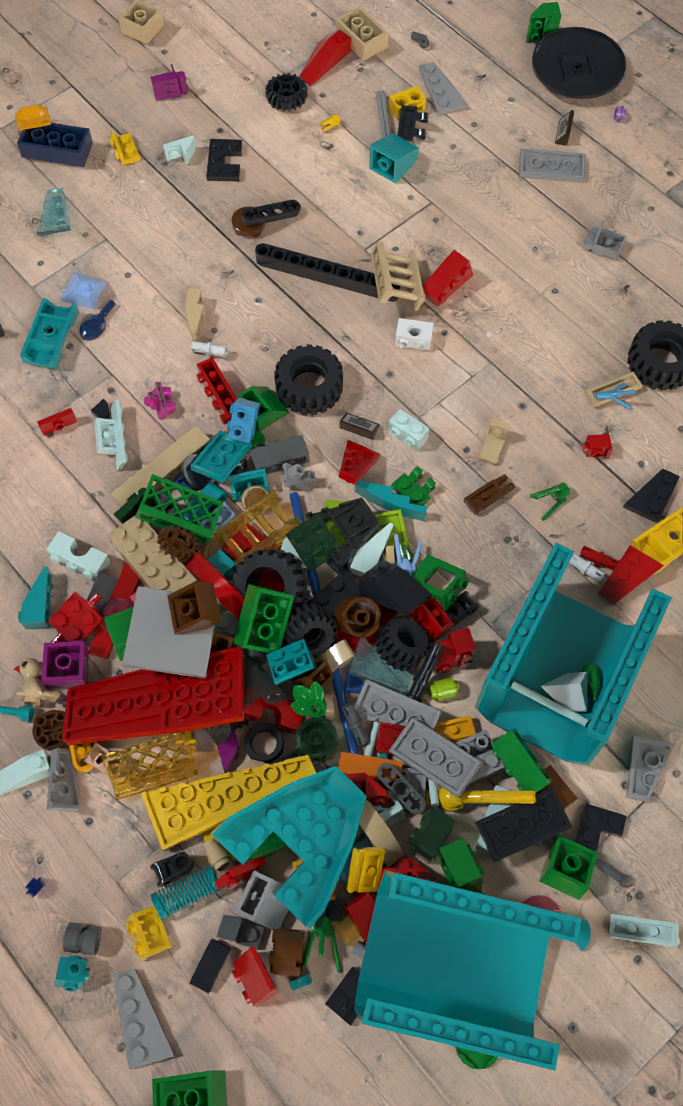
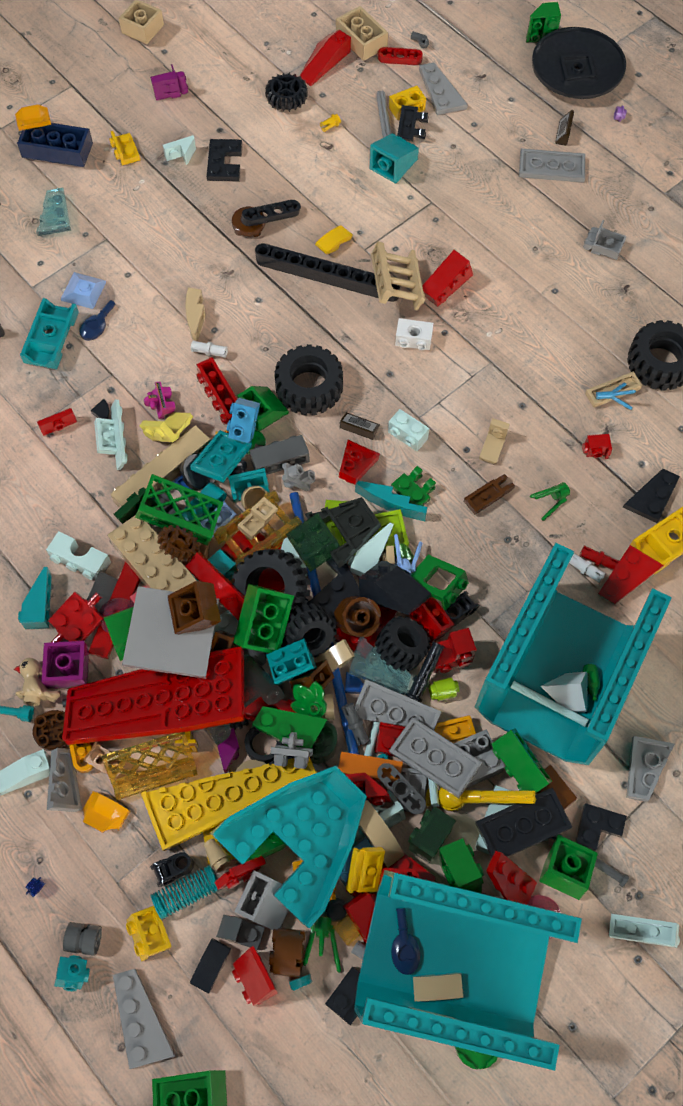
teal tile [575,919,591,951] -> none
none -> light orange slope [82,791,130,833]
none -> light yellow bracket [139,412,193,442]
none -> tan slope [237,497,278,540]
none -> green wing [252,706,327,749]
none -> light grey hips [270,732,313,769]
none -> yellow slope [315,225,353,255]
none -> red beam [378,47,423,65]
none -> dark blue piece [391,908,420,975]
none -> tan slope [413,973,463,1002]
none -> red wing [486,851,537,904]

